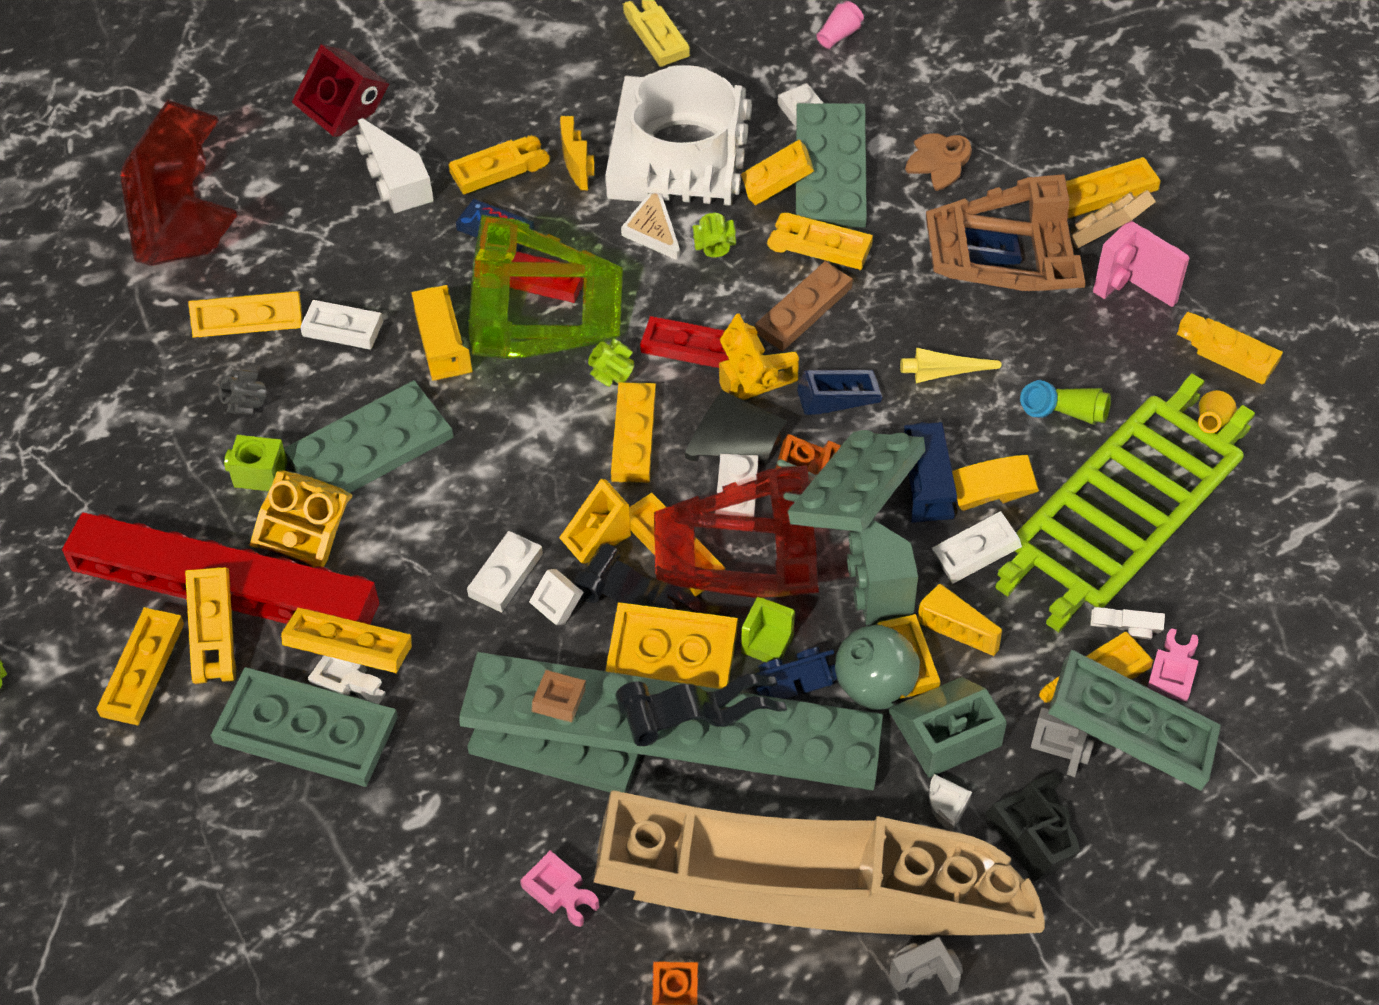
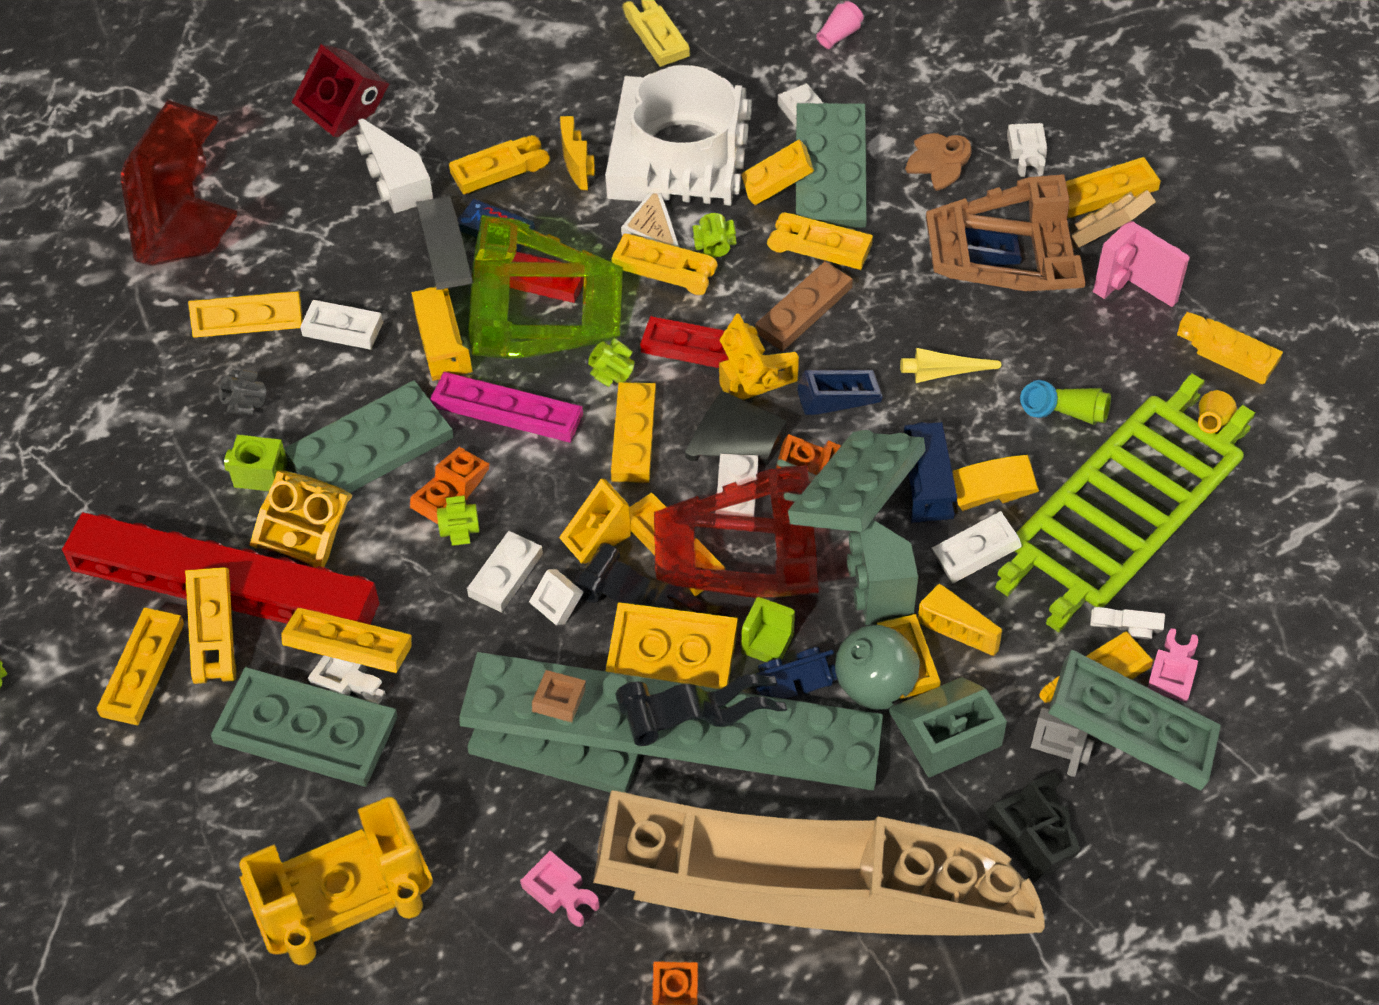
light grey bracket [889,937,963,995] -> none
white tile [929,774,972,832] -> none
none -> yellow container [239,797,433,965]
none -> orange slope [410,447,489,524]
none -> dark grey slope [416,196,473,290]
none -> dark pink tile [430,372,583,443]
none -> lime gear [437,495,479,546]
none -> yellow plate [611,233,718,295]
none -> white plate [1007,123,1047,177]

